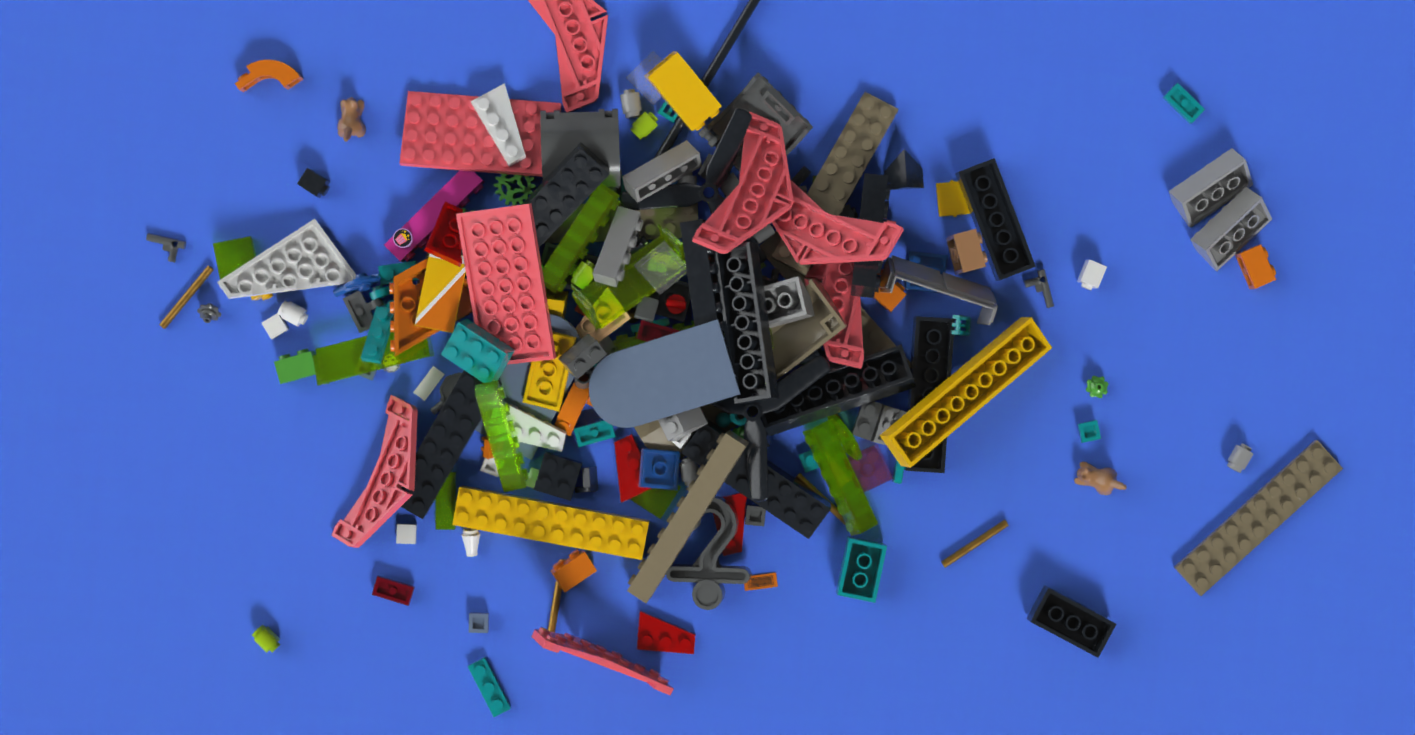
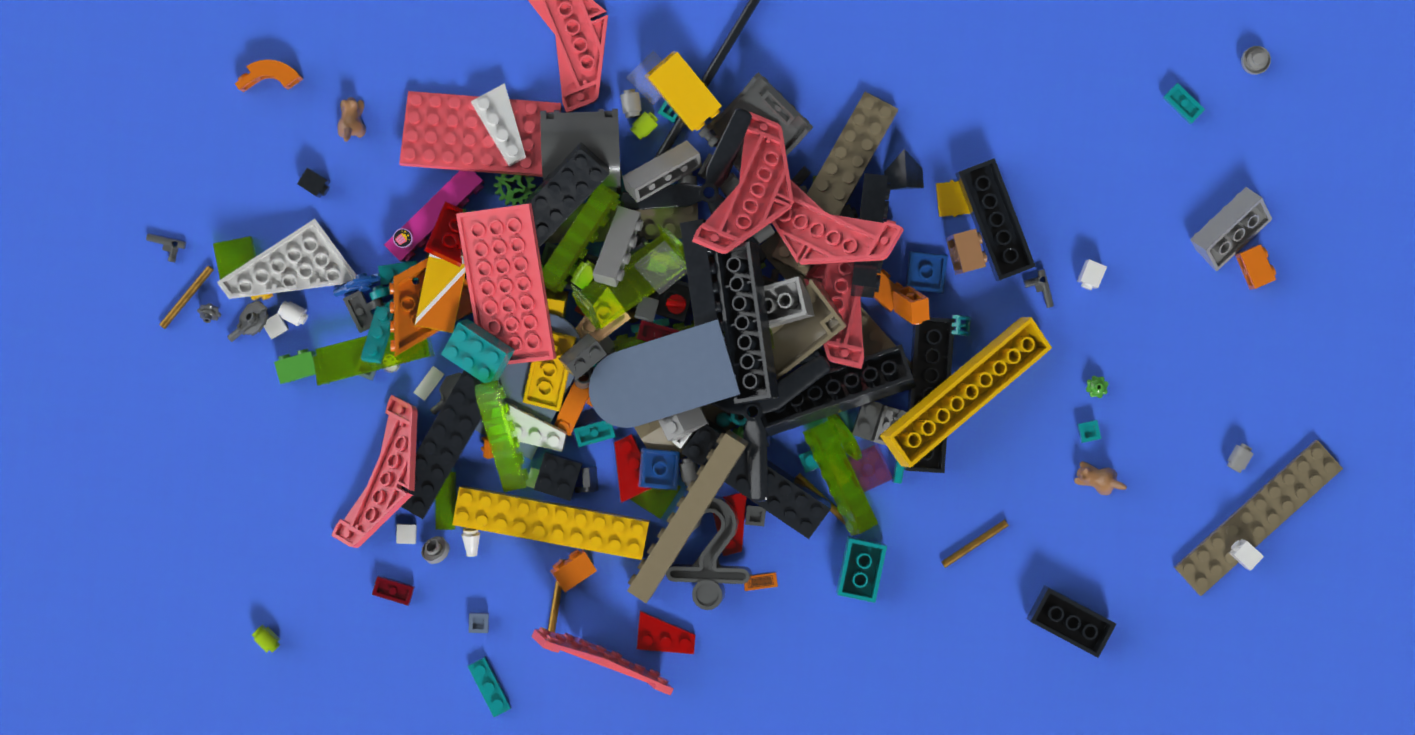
white tile [480,456,505,477] -> none
light grey piece [879,255,998,325] -> none
light grey slope [1169,148,1253,228] -> none
none -> dark grey piece [227,301,268,342]
none -> light grey plate [421,536,450,564]
none -> orange brick [893,286,930,325]
none -> white brick [1229,539,1264,571]
none -> light grey plate [1241,46,1271,75]

